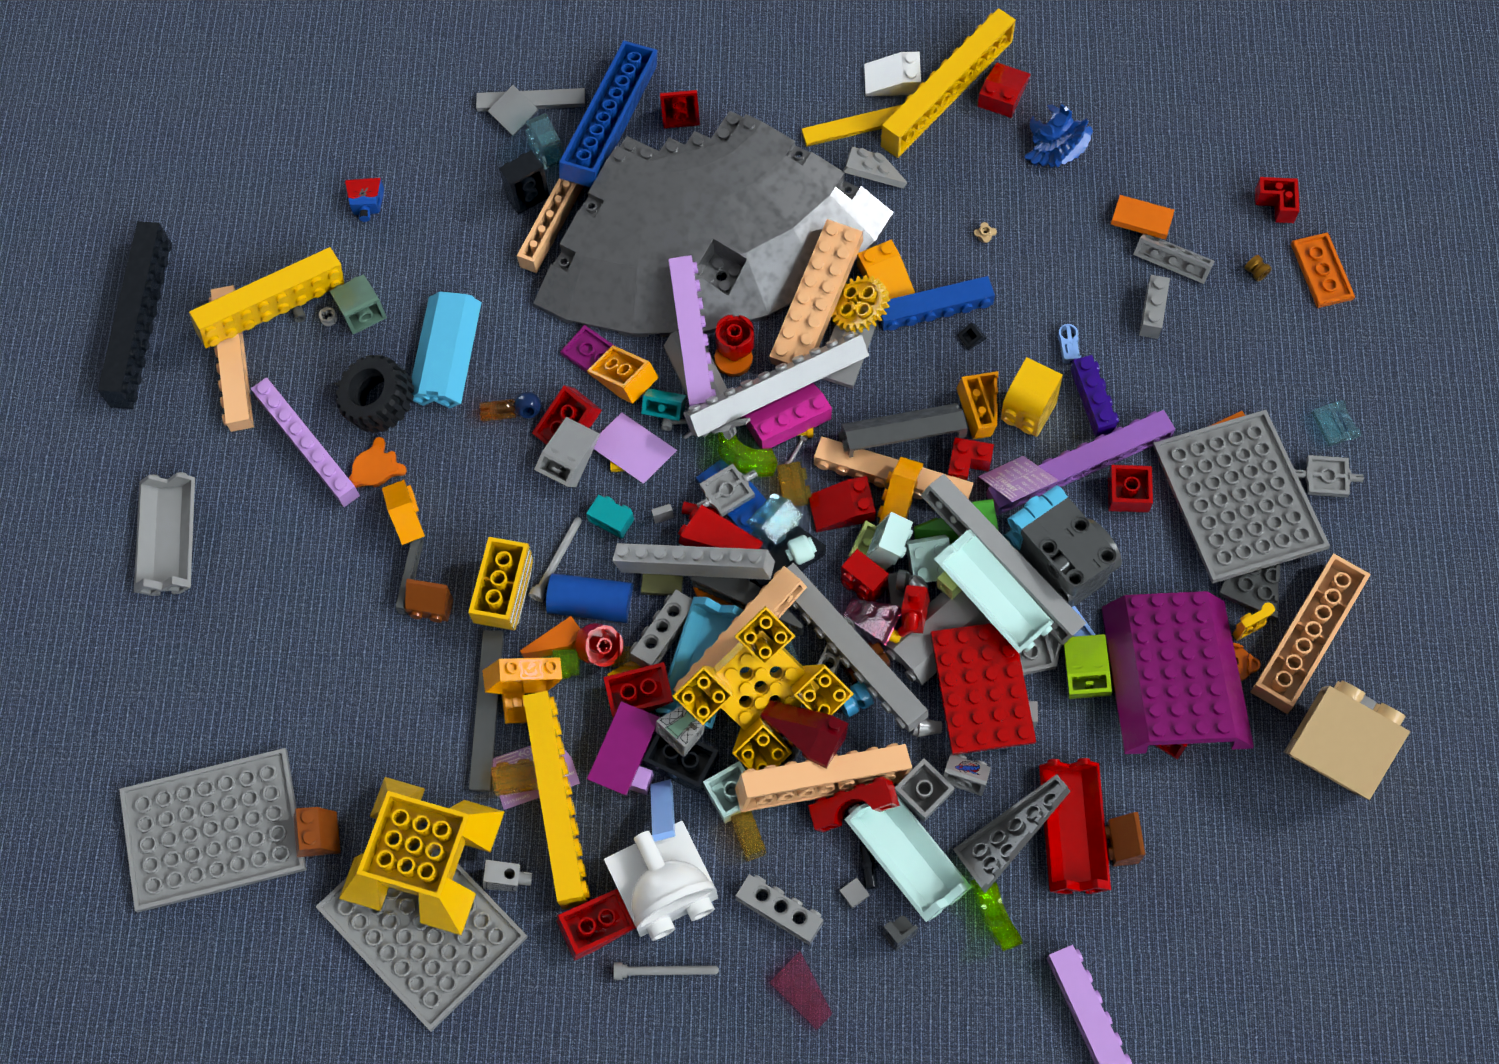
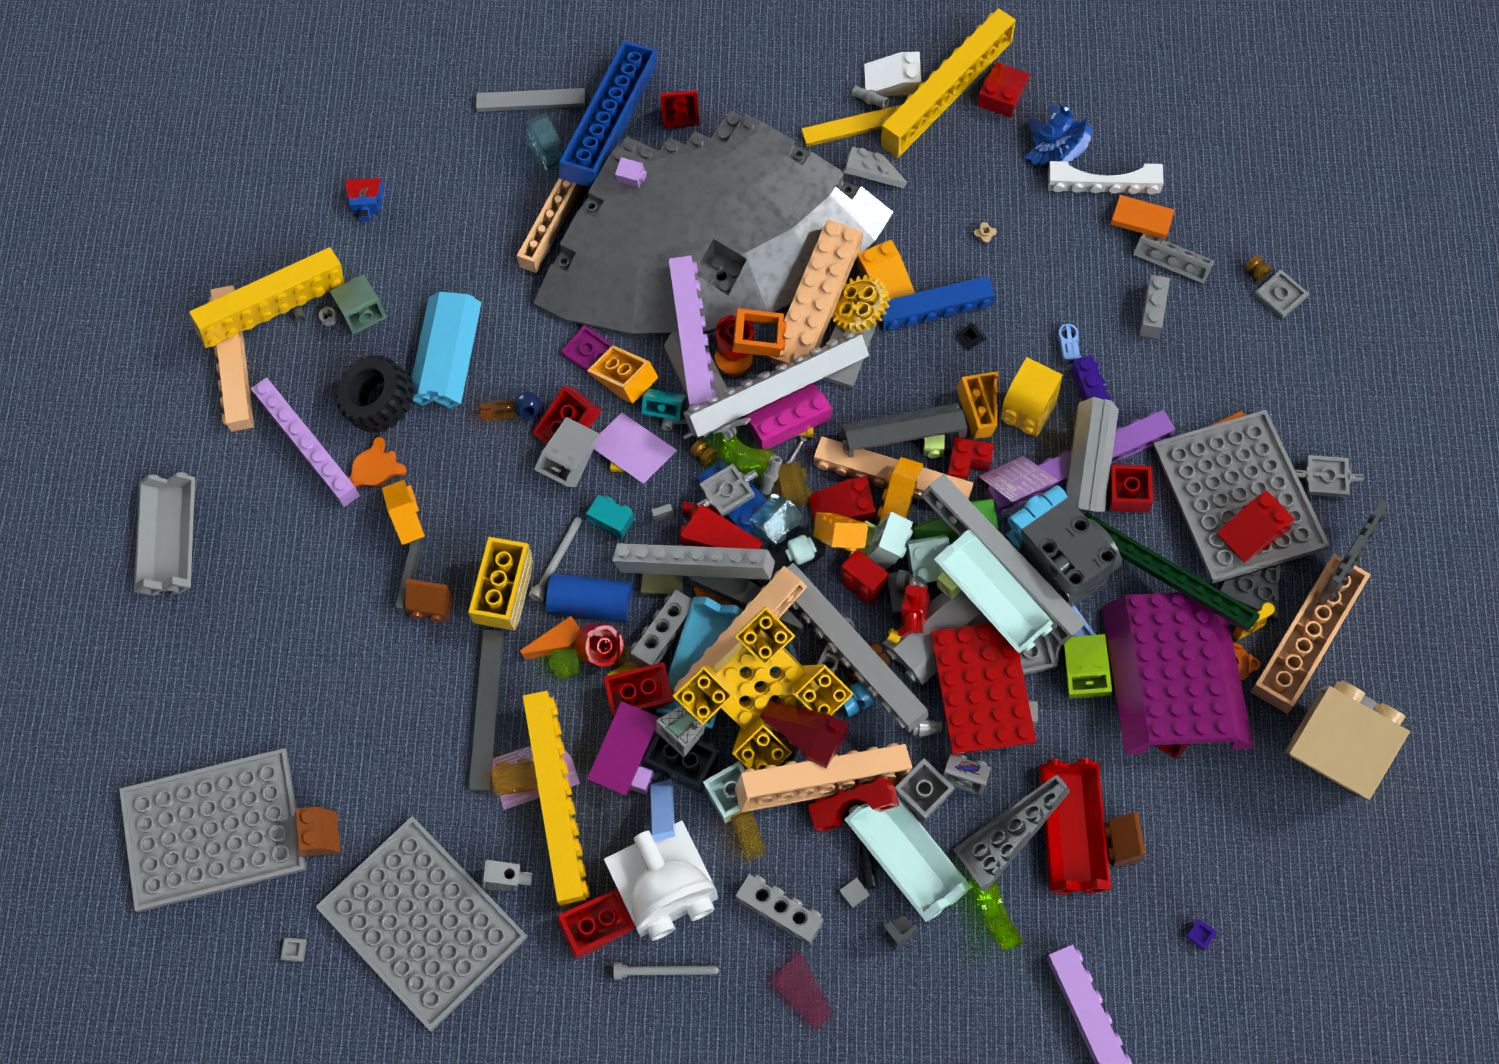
black brick [97,221,172,409] -> none
yellow slope [339,777,505,936] -> none
light orange piece [483,658,562,724] -> none
light grey slope [488,85,539,136] -> none
black brick [499,150,550,215] -> none
clear pink wing [843,598,901,645] -> none
red brick [1255,177,1299,223] -> none
orange tile [1291,232,1355,308] -> none
clear light blue plate [1311,400,1362,446] -> none
none -> light grey tile [280,938,307,962]
none -> lavender brick [615,157,647,188]
none -> pearl gold wheel [690,438,718,466]
none -> orange window [732,308,787,357]
none -> light grey pin [759,455,783,495]
none -> light orange wedge [813,512,868,551]
none -> light grey pin [852,85,889,109]
none -> yellowish green brick [923,434,945,458]
none -> white arch [1048,161,1164,194]
none -> light grey piece [1065,397,1119,512]
none -> dark green plate [1084,512,1260,632]
none -> dark purple plate [1185,919,1217,951]
none -> red slope [1217,490,1295,563]
none -> light grey tile [1253,269,1309,320]
none -> dark grey wing [1316,499,1389,606]

